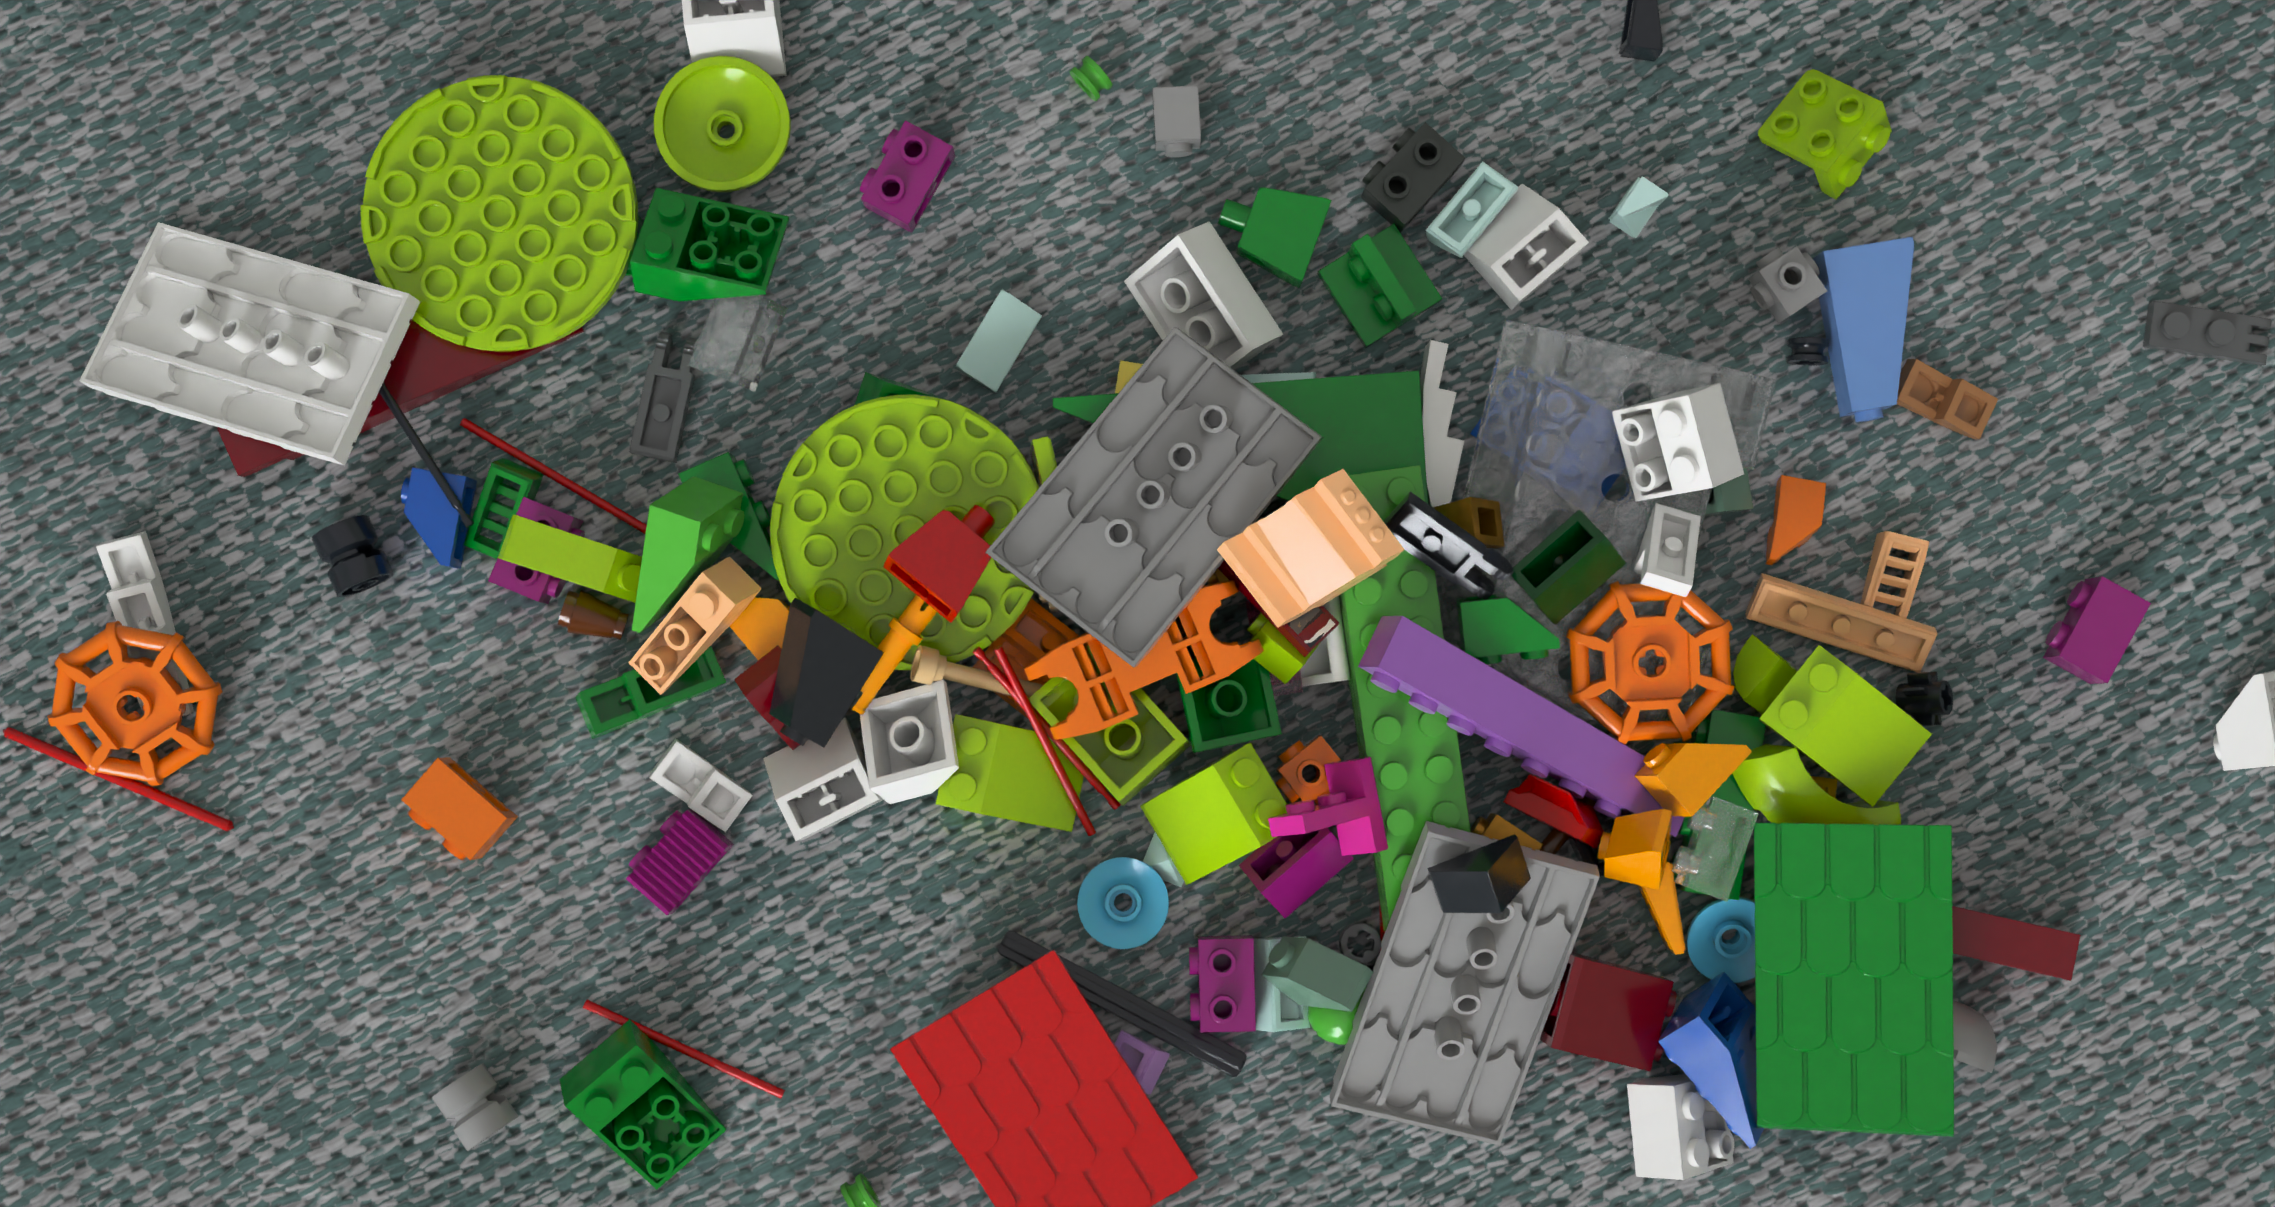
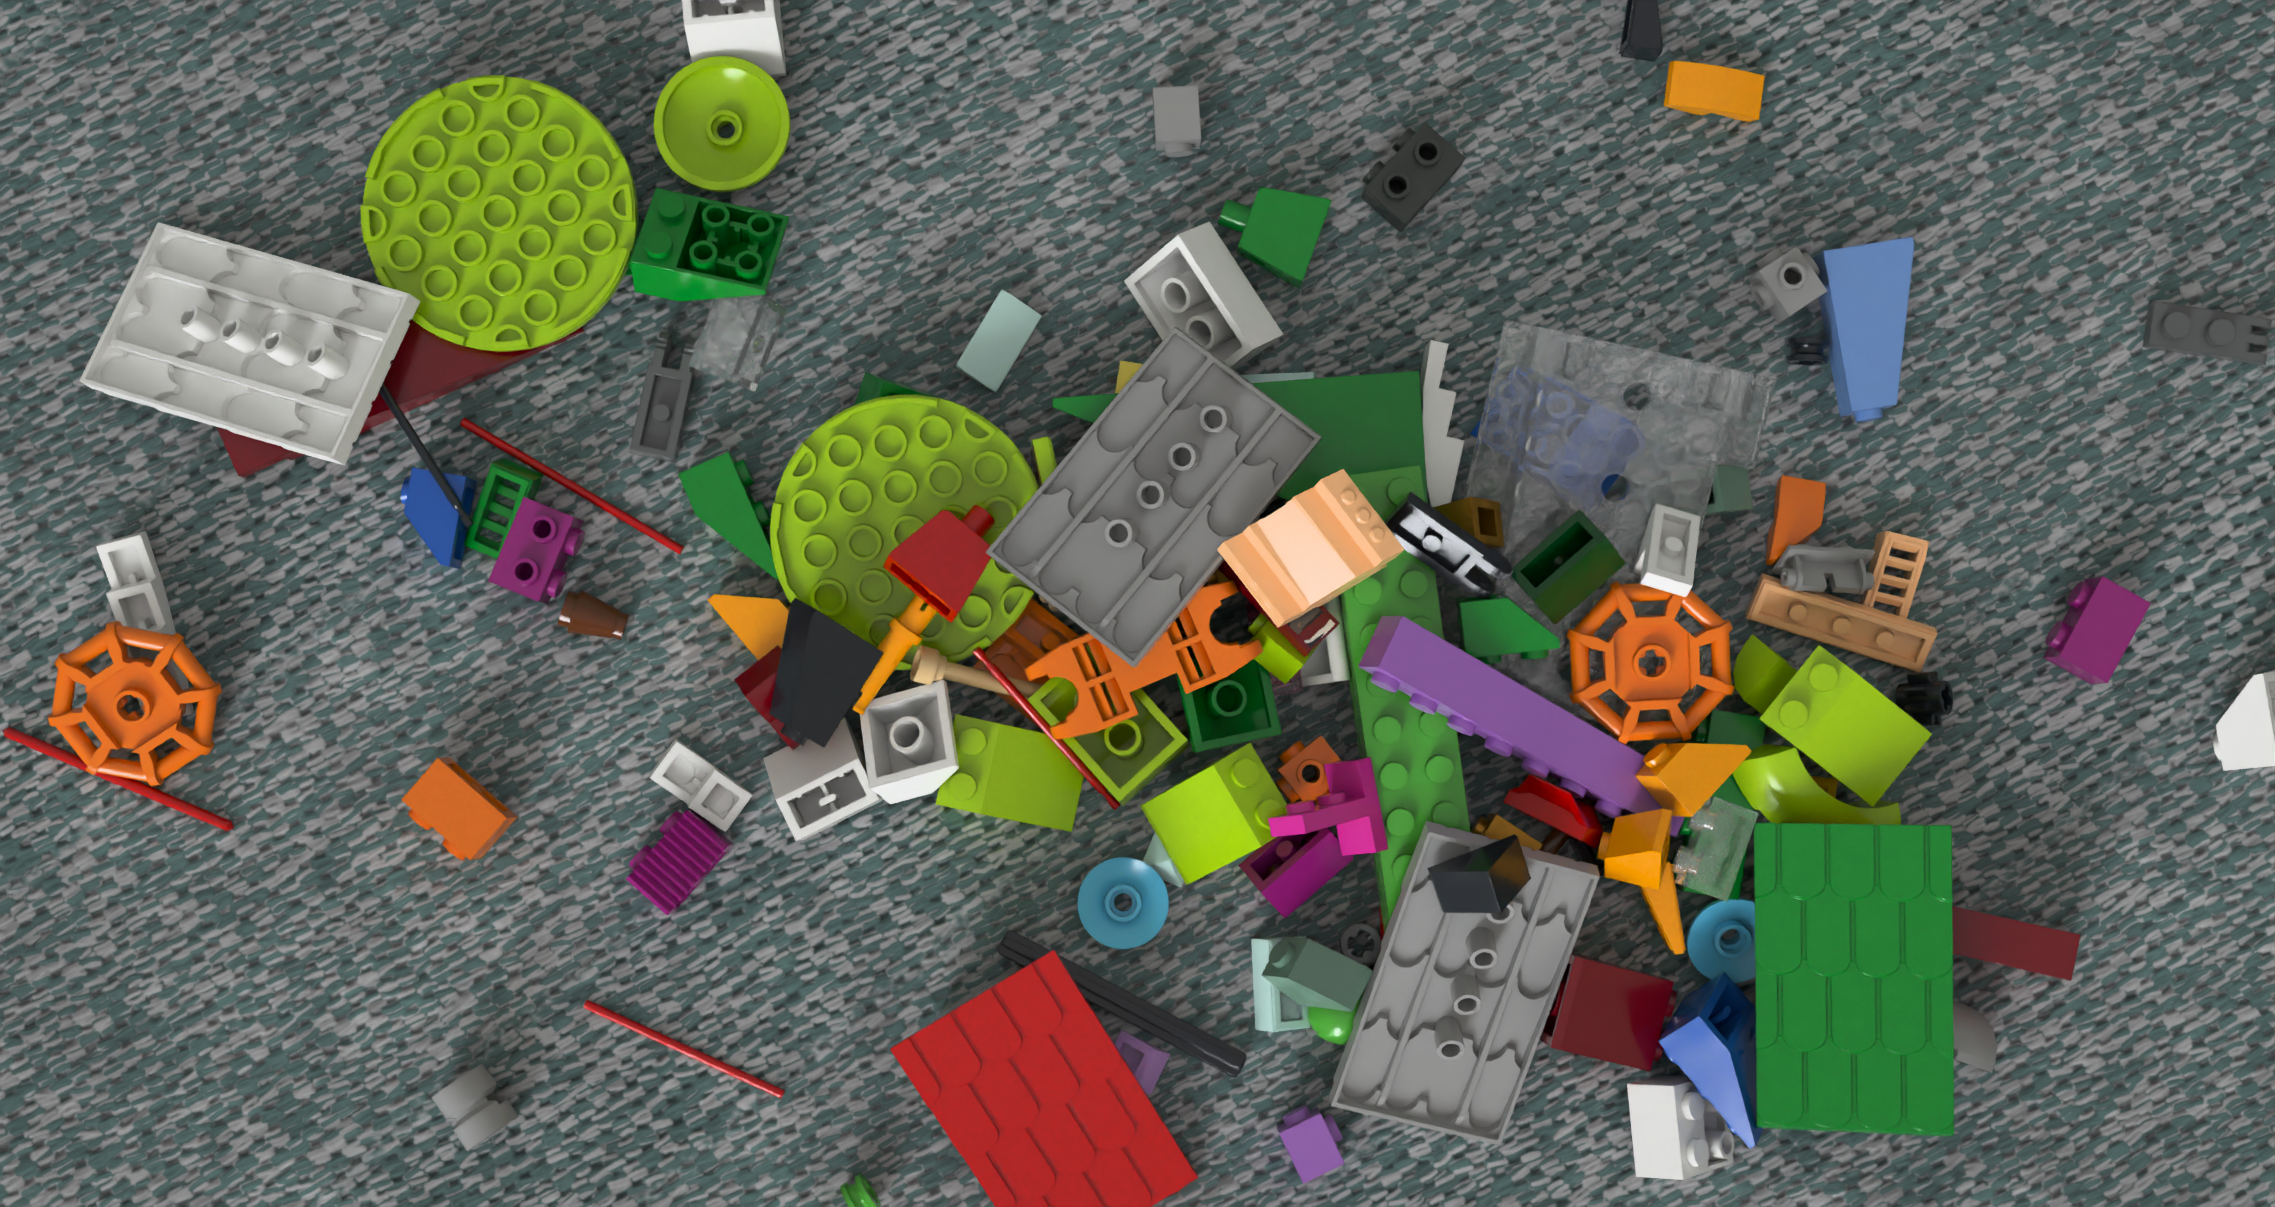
black wheel [312,515,394,597] -> none
lime slope [498,514,642,603] -> none
green slope [559,1019,727,1190] -> none
green slope [575,646,726,739] -> none
light nougat slope [629,557,762,695] -> none
bright green slope [632,476,744,633] -> none
magenta brick [860,120,956,233] -> none
red piece [993,645,1096,836] -> none
bright green bush [1069,56,1113,101] -> none
magenta brick [1189,935,1256,1033] -> none
green bracket [1317,224,1442,349] -> none
light aqua slope [1426,161,1518,258] -> none
white slope [1464,184,1589,311] -> none
light aqua slope [1608,176,1669,238] -> none
white slope [1612,383,1744,502] -> none
lime bracket [1758,69,1892,200] -> none
medium nougat slope [1897,359,1998,440] -> none
none -> medium lavender brick [1277,1105,1345,1184]
none -> light orange slope [1664,61,1765,122]
none -> light grey hinge [1772,544,1875,594]

